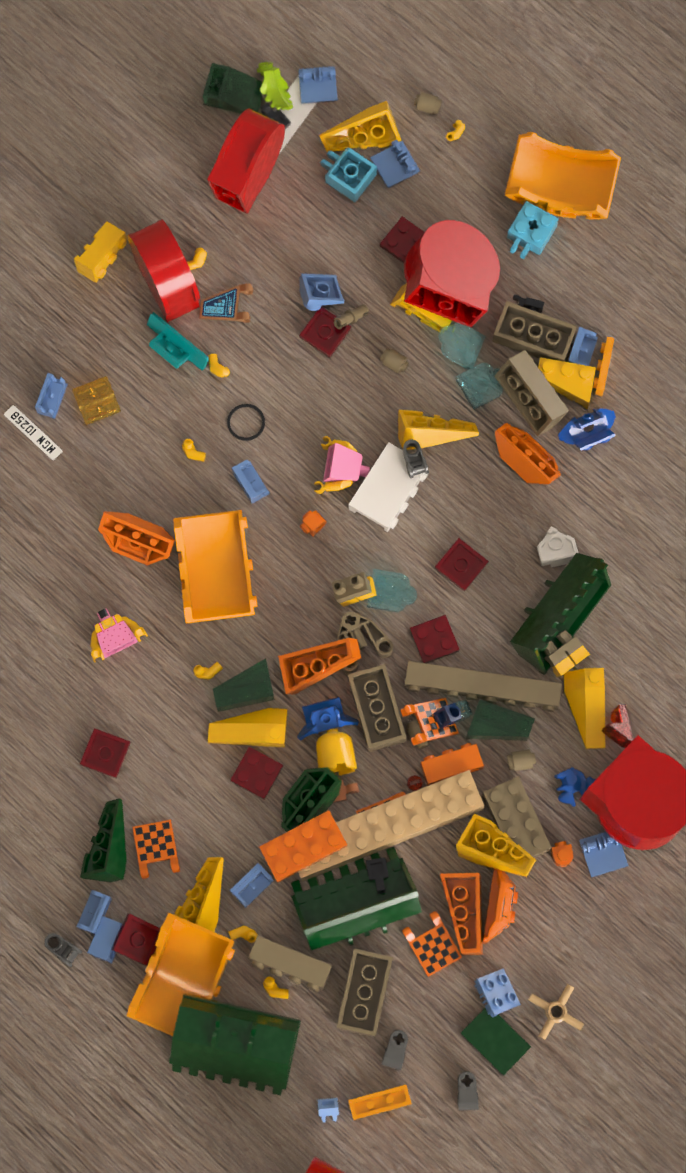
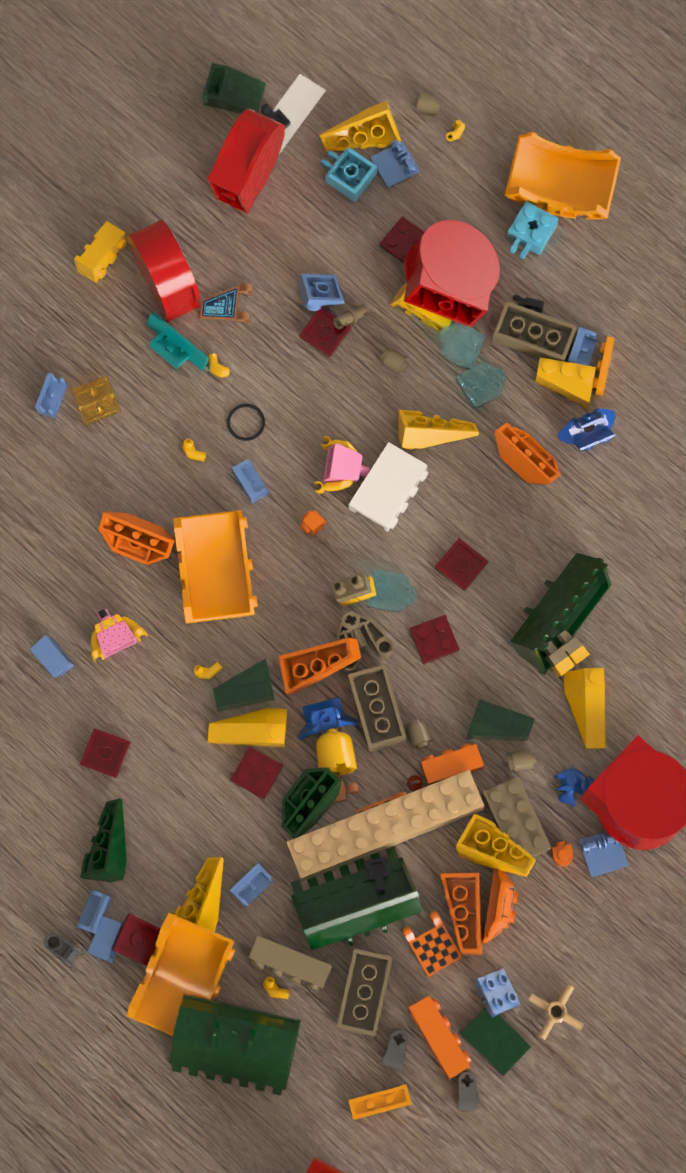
white sticker [4,405,63,461] -> none
orange flag [133,820,180,879] -> none
yellow arm [187,247,207,270] -> none
yellow arm [228,925,257,943] -> none
lime plant [257,62,293,110] -> none
orange plate [259,810,348,883] -> none
medium blue hinge [299,66,338,104] -> none
light blue tile [318,1098,339,1122] -> none
orange flag [400,698,459,745] -> none
dark grey piece [403,439,429,479] -> none
dark tan brick [405,661,562,712] -> none
dark blue leg [433,700,473,729] -> none
dark tan brick [495,350,569,437] -> none
white plate [537,526,578,568] -> none
clear red slope [602,704,633,748] -> none
none -> medium blue hinge [30,635,74,678]
none -> orange brick [408,995,471,1080]

